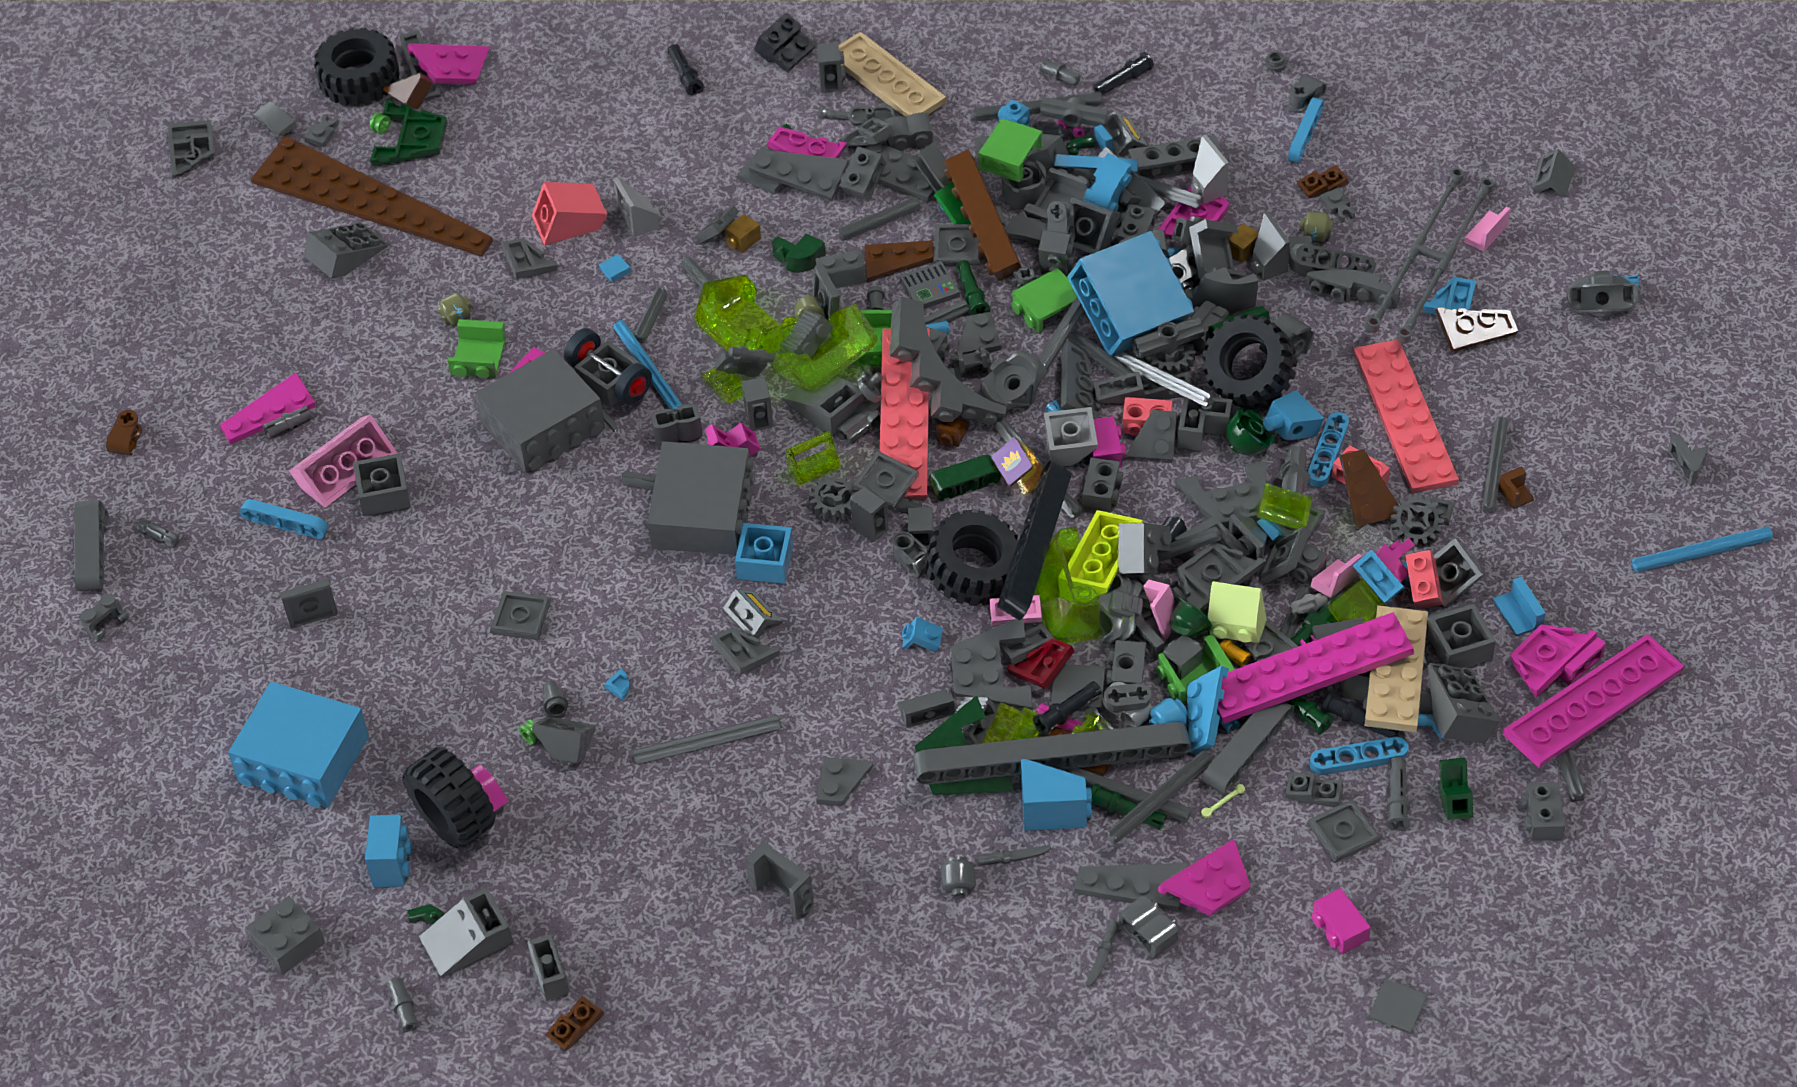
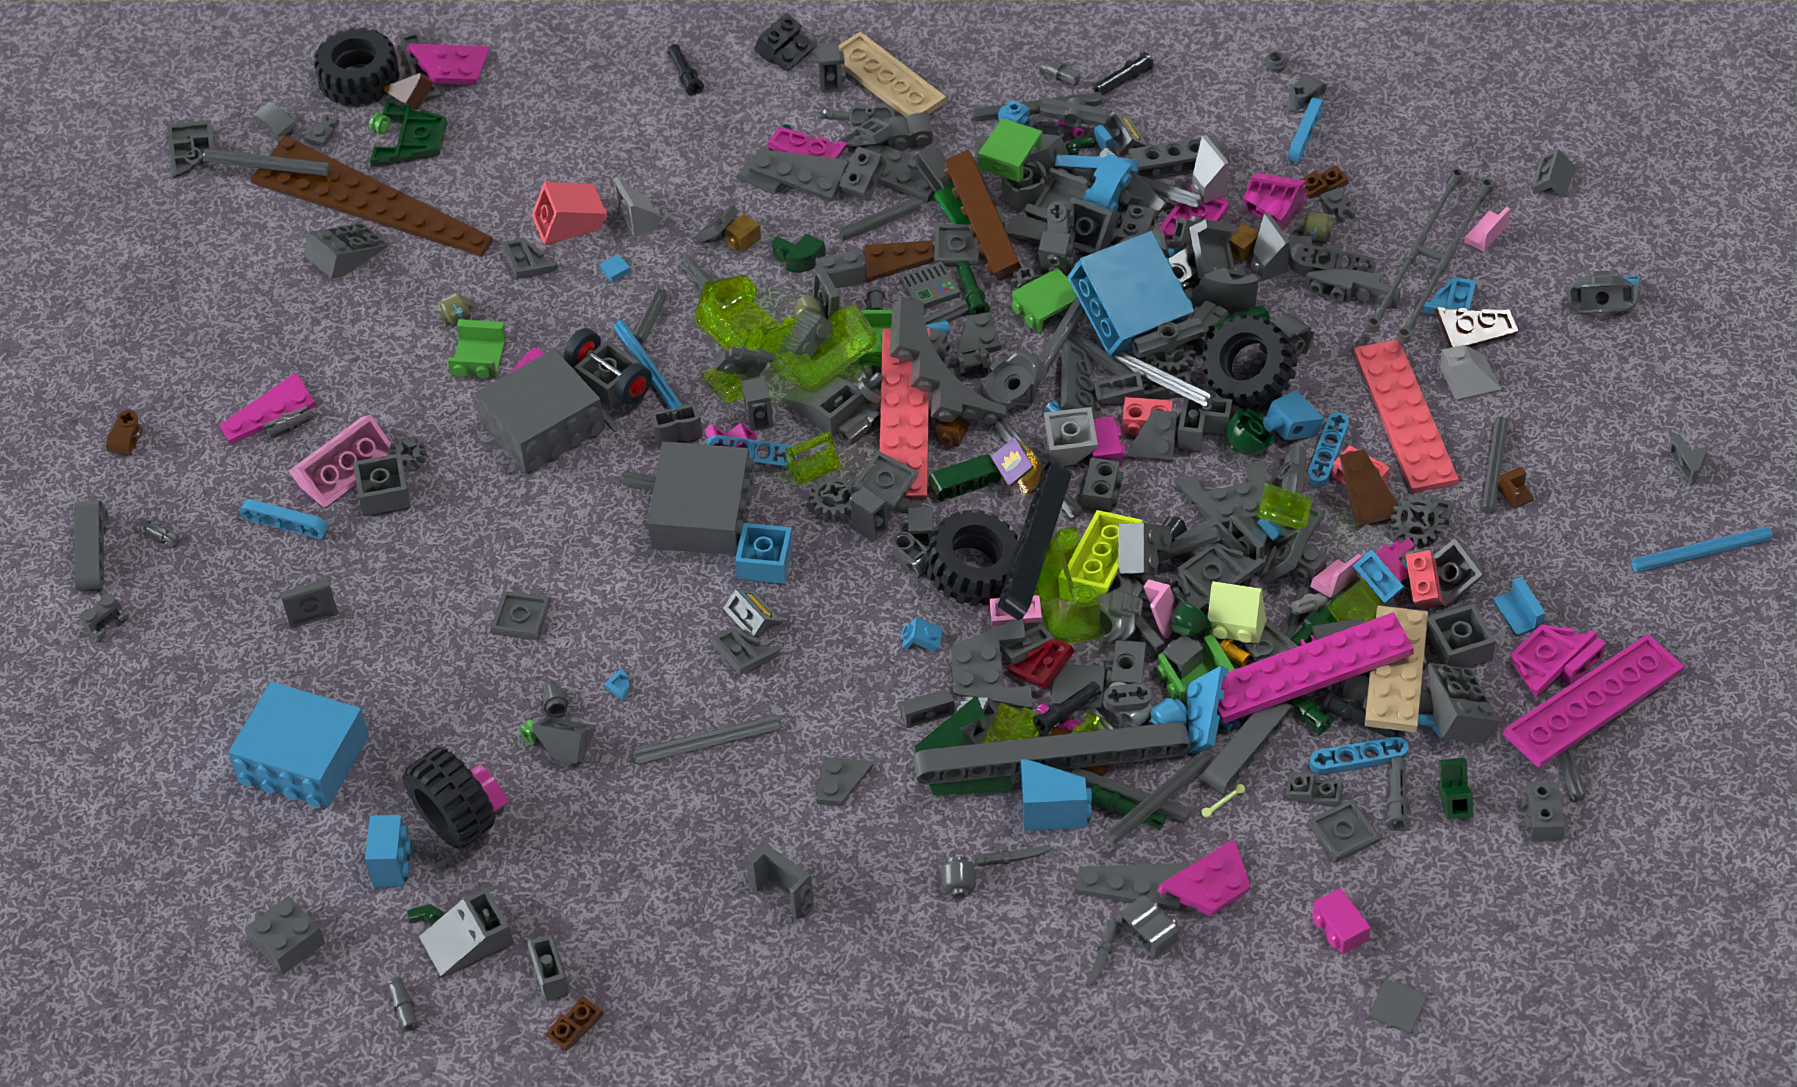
none -> dark grey axle [203,149,330,176]
none -> dark grey gear [389,436,427,471]
none -> dark azure beam [706,435,797,466]
none -> dark pink slope [1243,173,1308,231]
none -> light grey slope [1440,345,1501,401]

